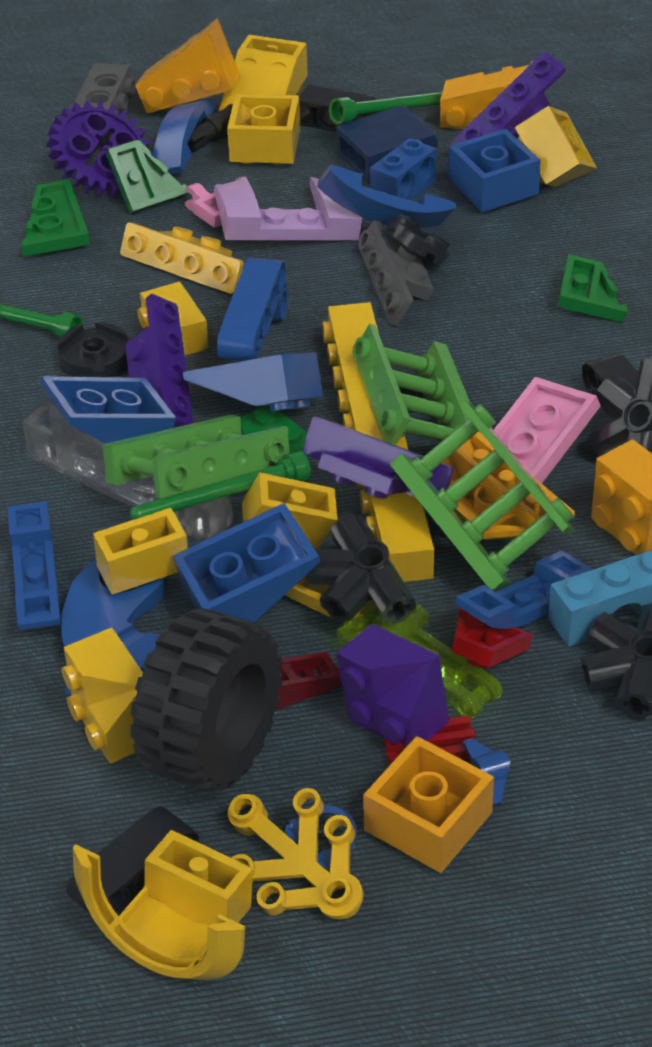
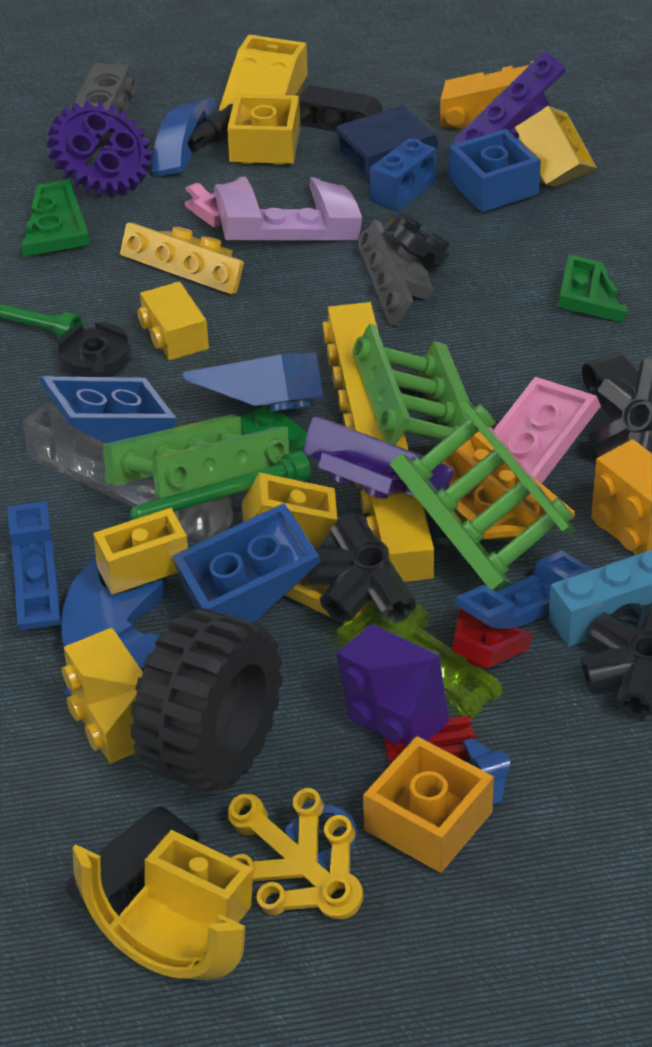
wing [106,139,189,214] -> none
dark purple bracket [125,294,194,427] -> none
light orange wedge [135,18,240,114] -> none
blue beam [217,257,287,361] -> none
dark red slope [275,652,342,711] -> none
blue slope [317,165,456,228] -> none
green piece [329,92,442,124] -> none

